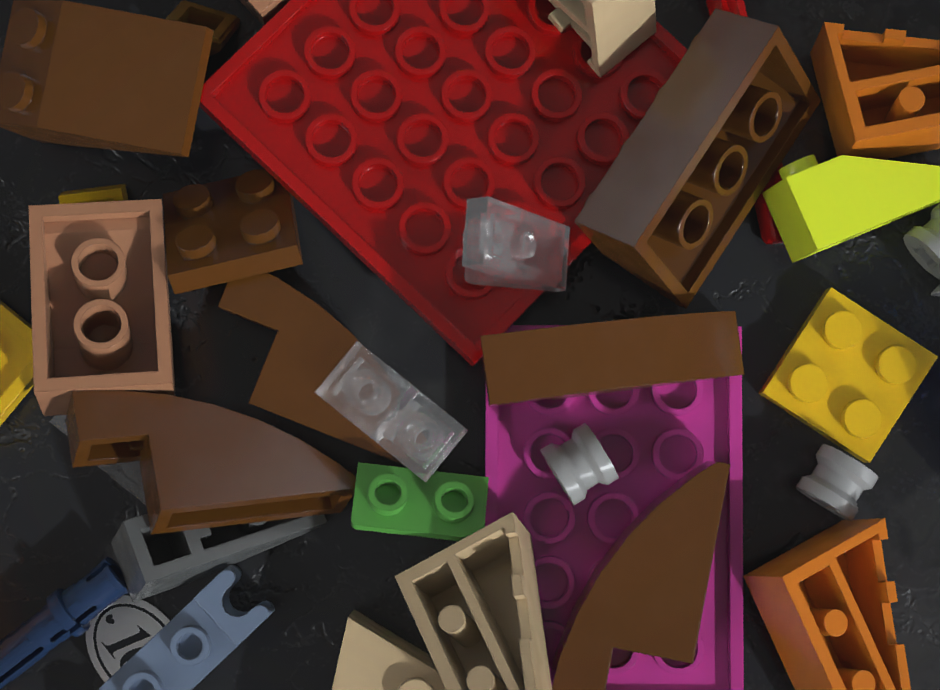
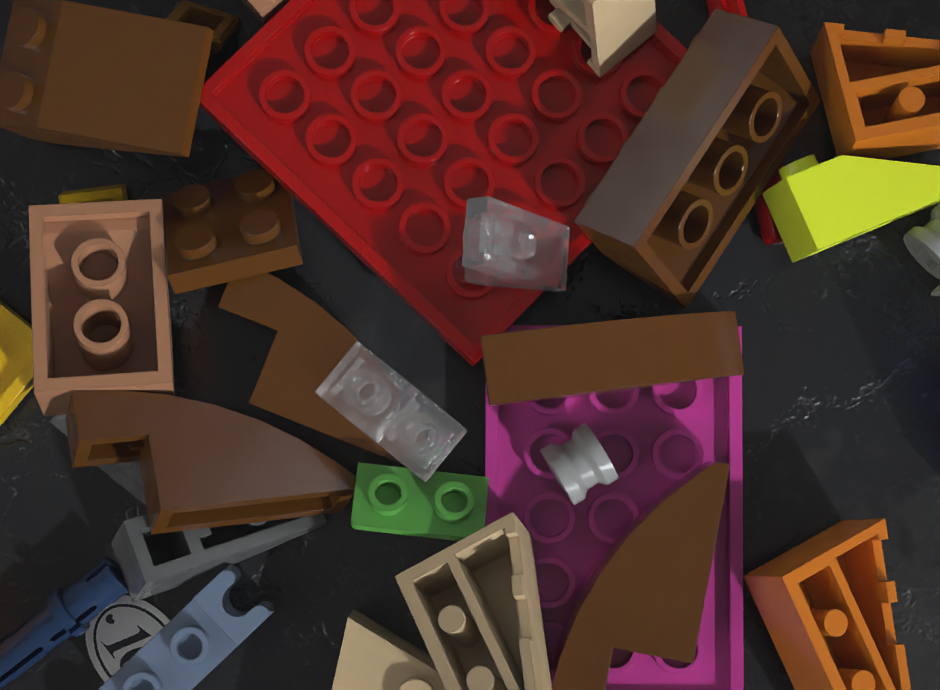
yellow plate [758,287,938,463] -> none
light grey wheel [796,444,878,521] -> none

